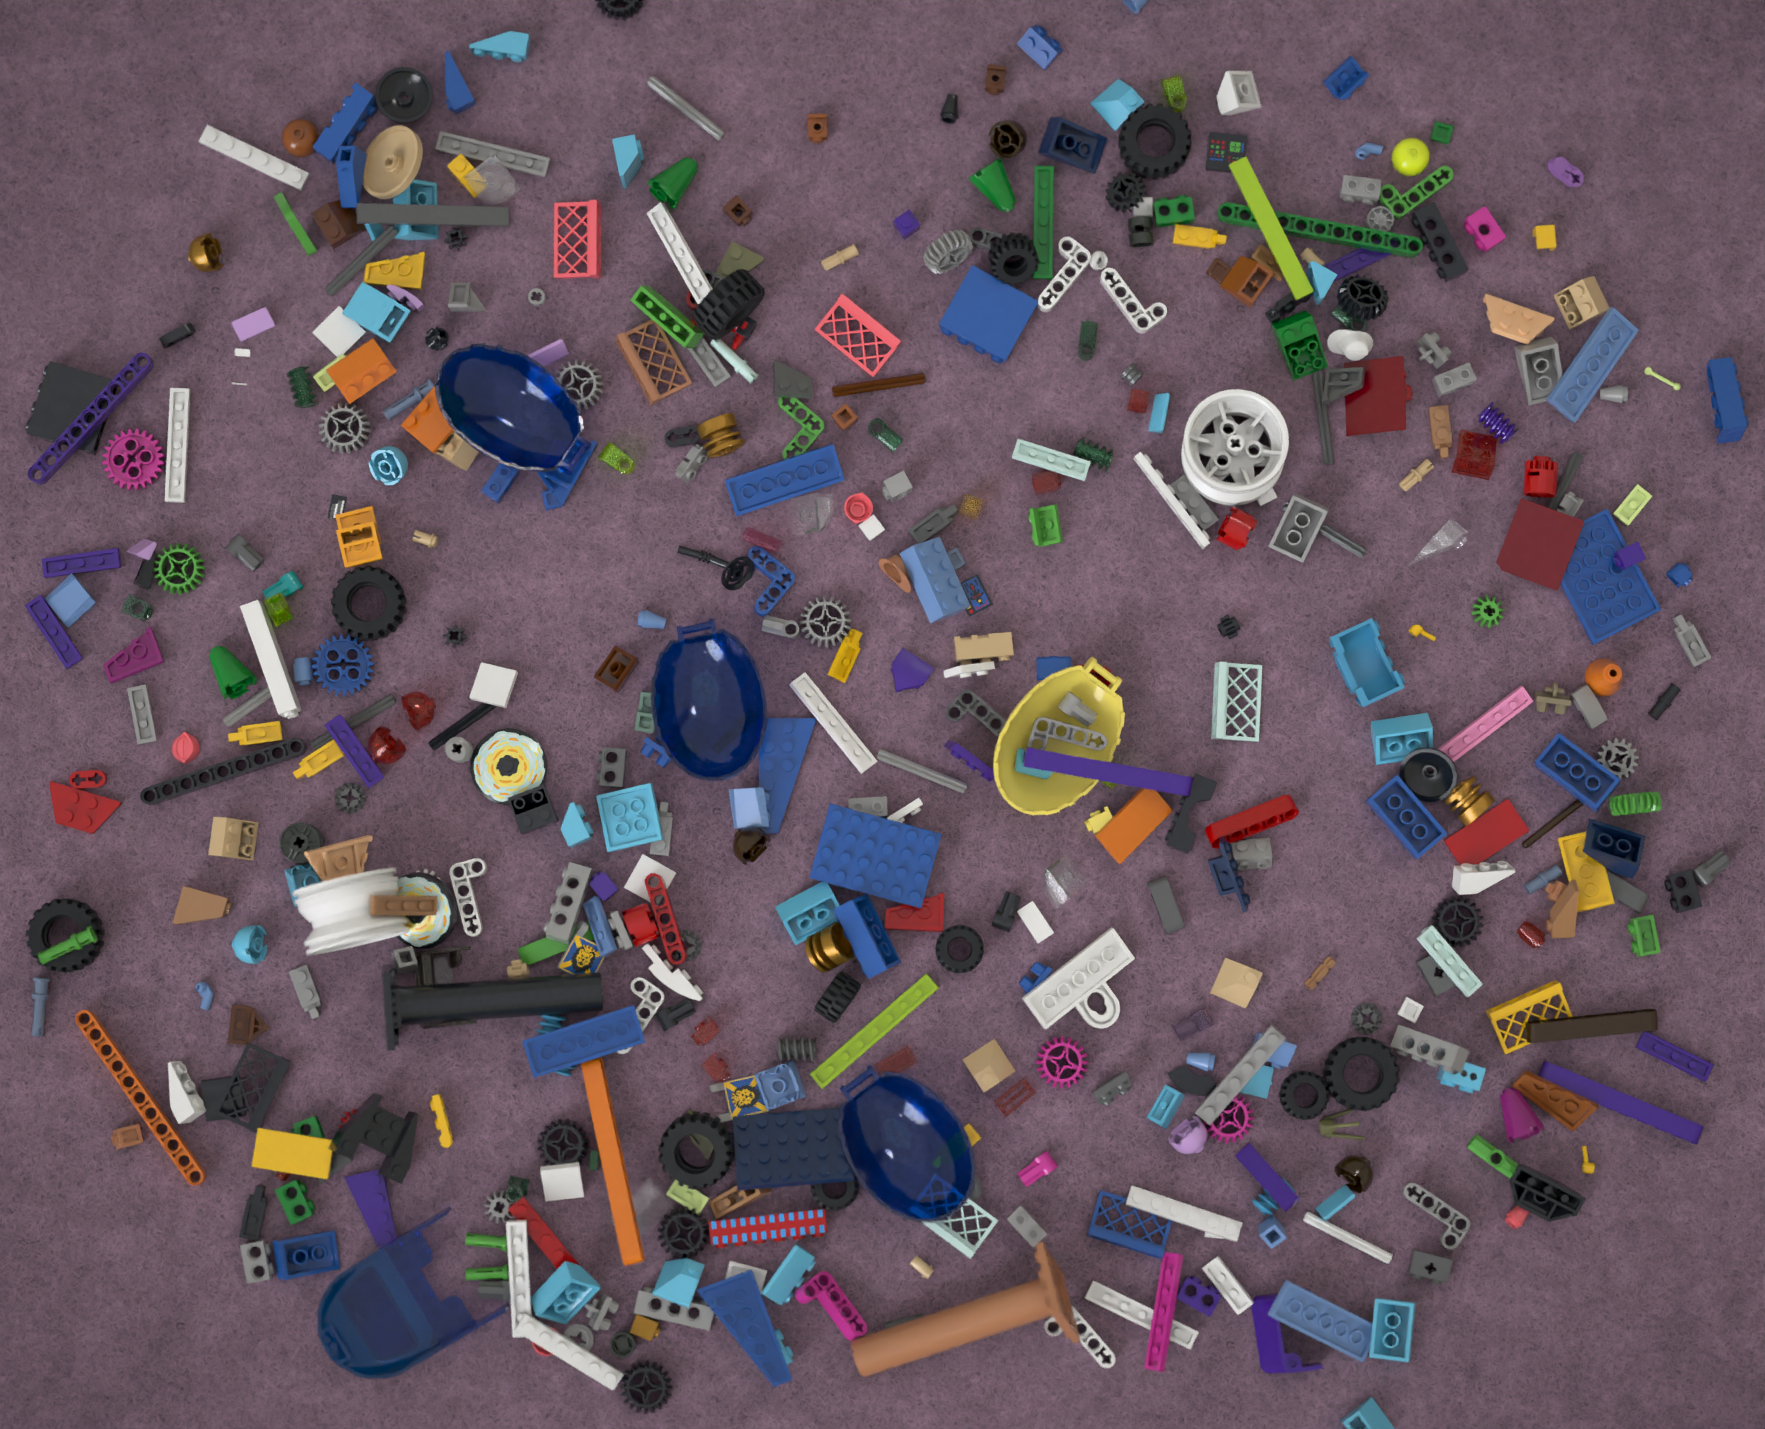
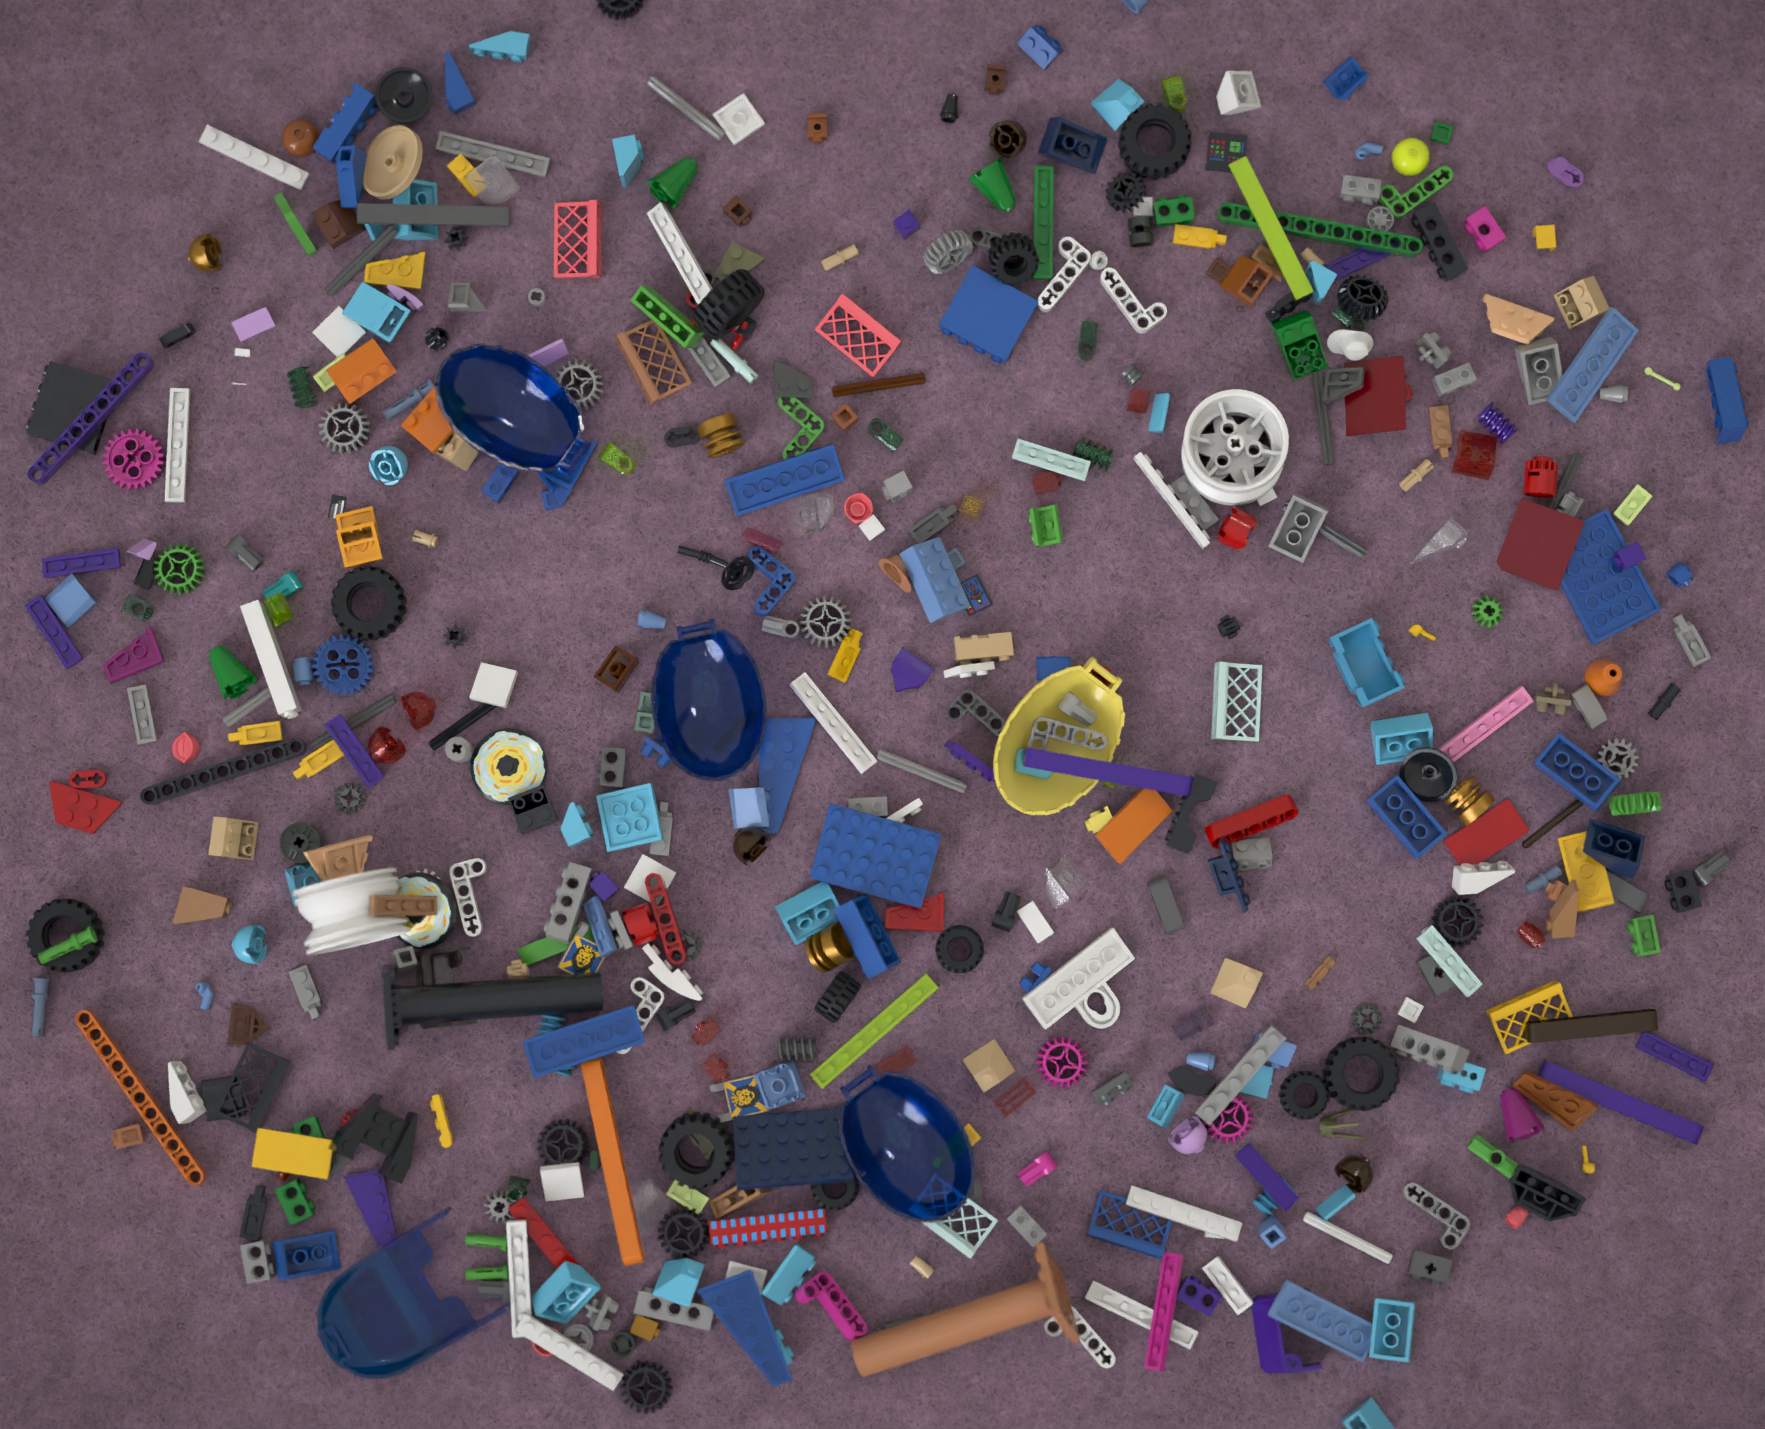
light grey hinge [674,444,708,484] -> none
none -> white tile [713,93,765,146]

